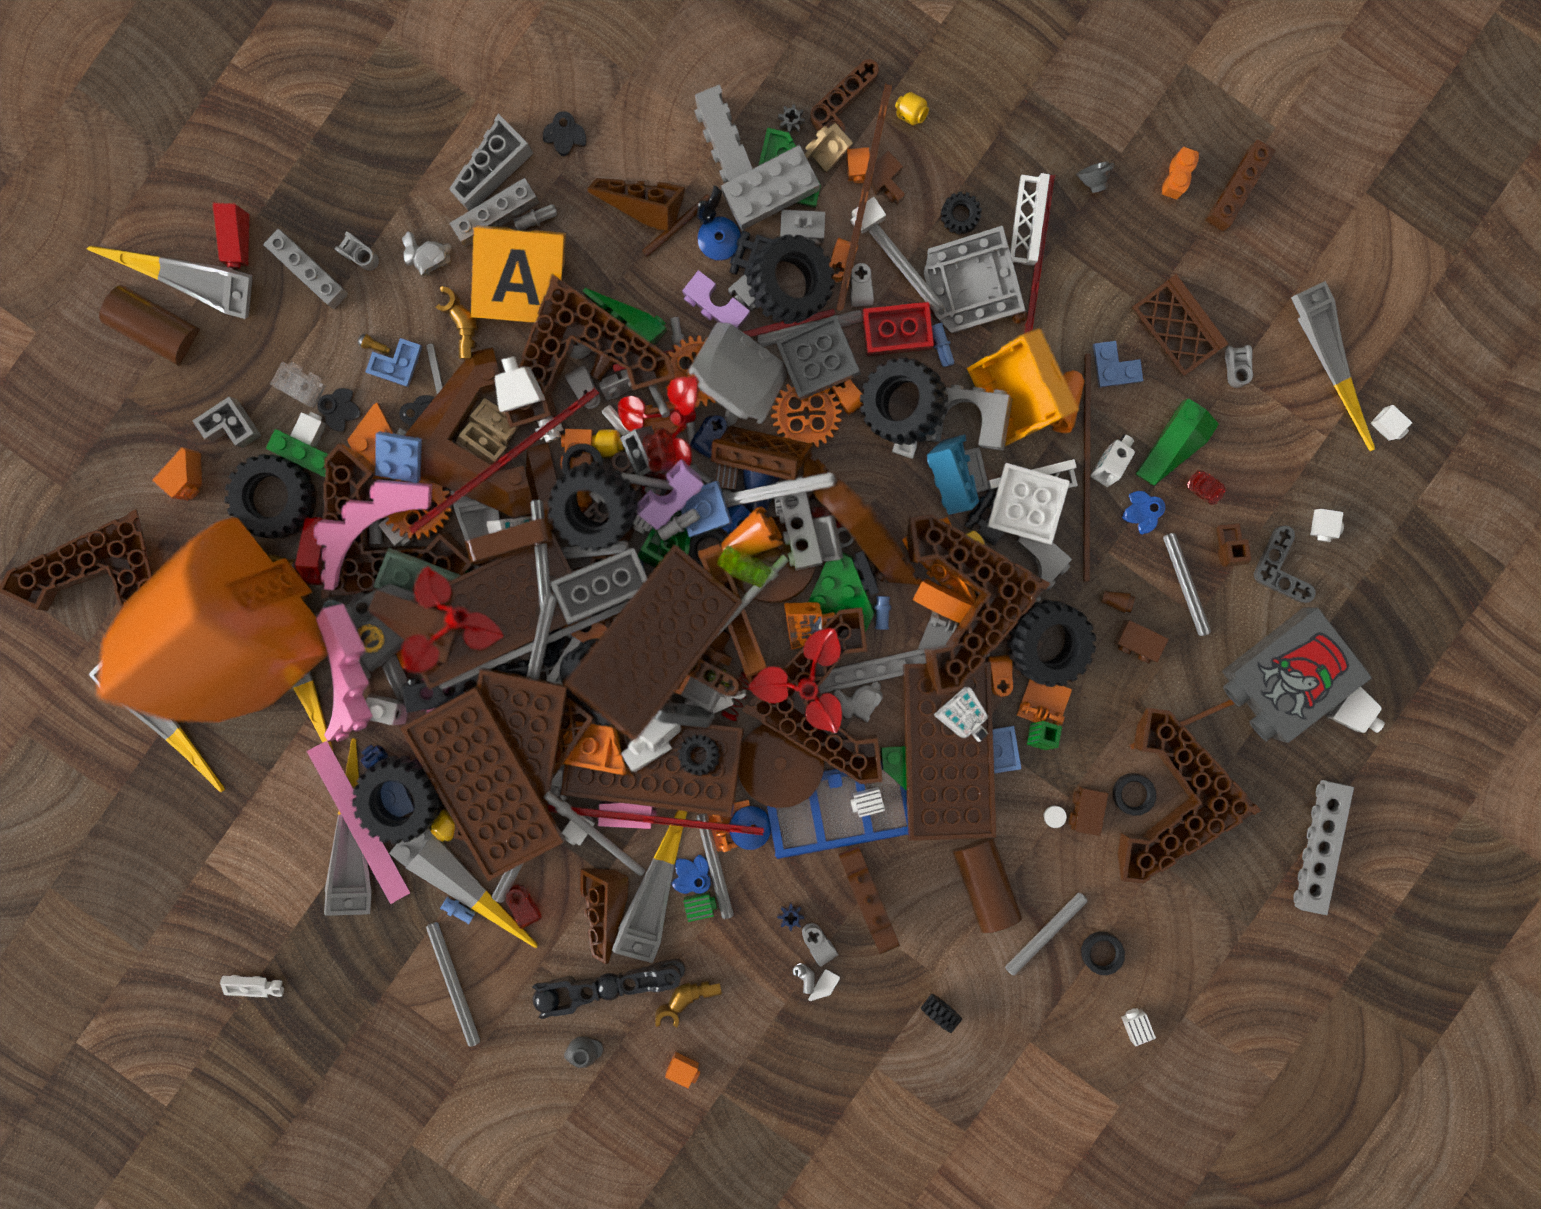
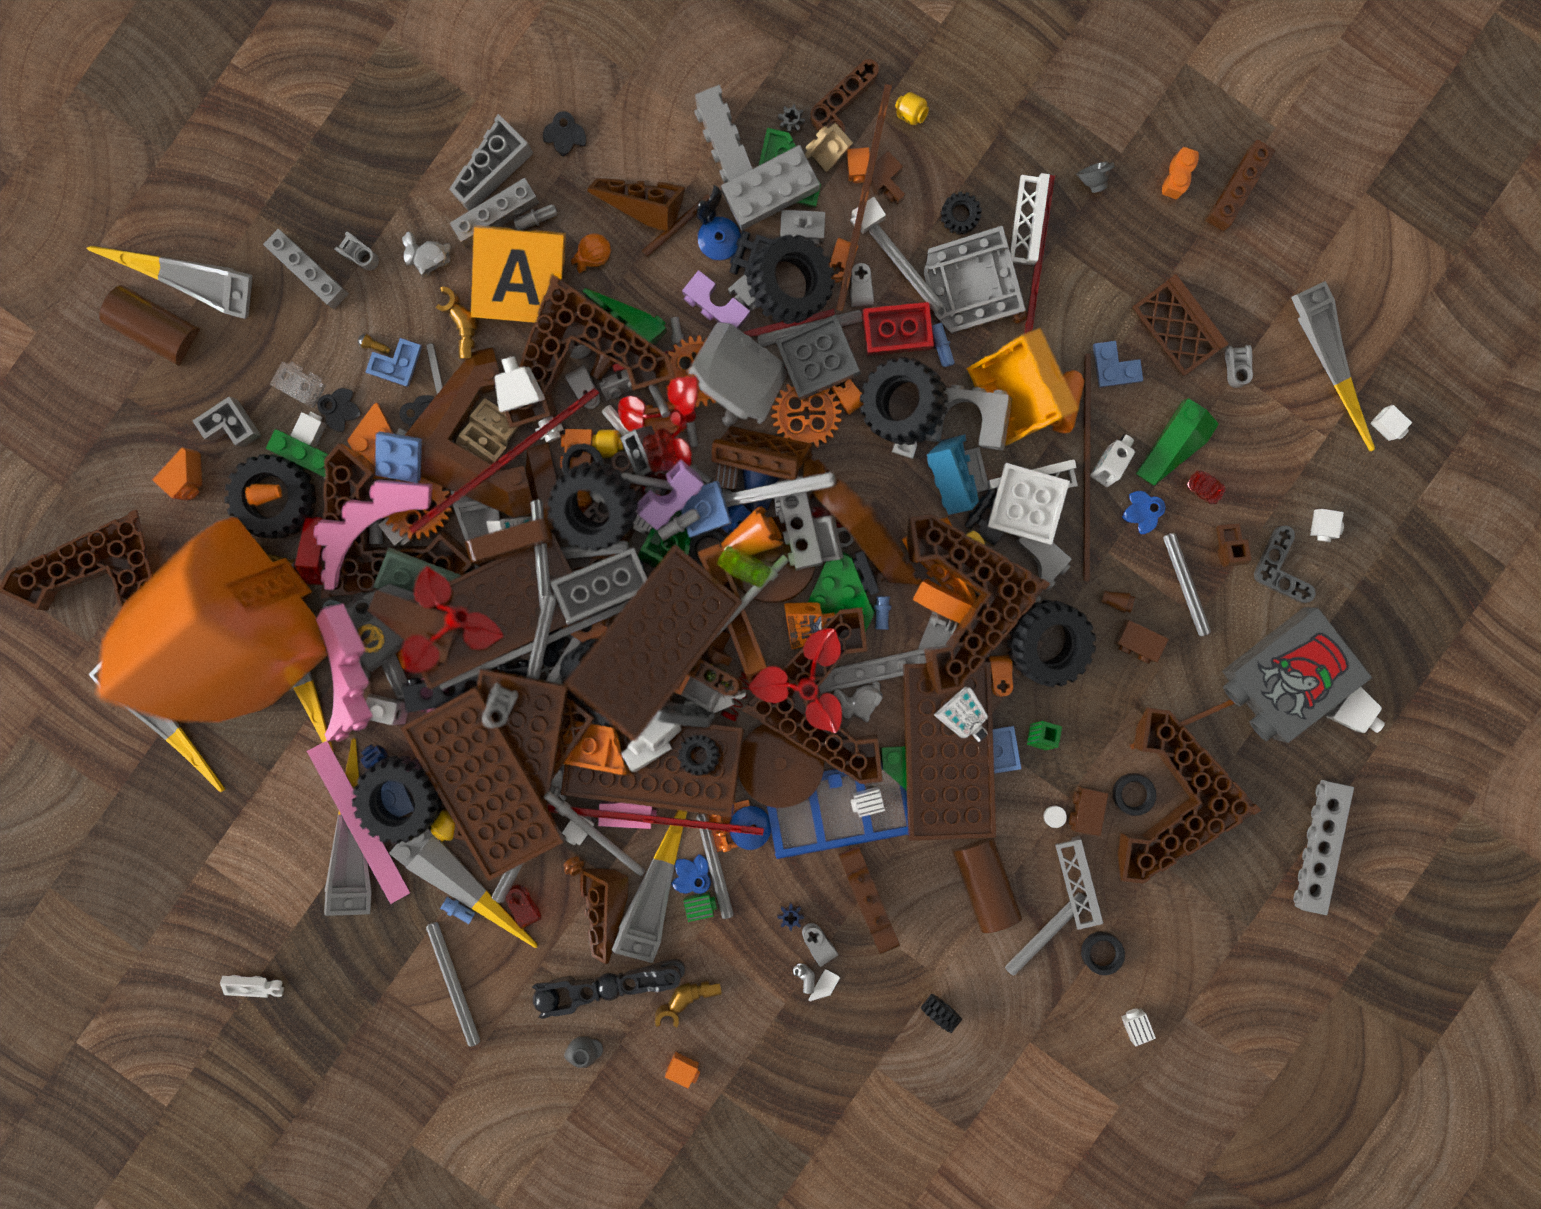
red slope [213,203,249,269] -> none
dark blue piece [690,415,727,458] -> none
orange hinge [1017,679,1072,725] -> none
none -> orange cone [246,484,282,506]
none -> light grey piece [482,683,518,728]
none -> dark orange plate [563,857,584,876]
none -> orange piece [571,233,611,273]
none -> light grey fence [1055,836,1103,930]

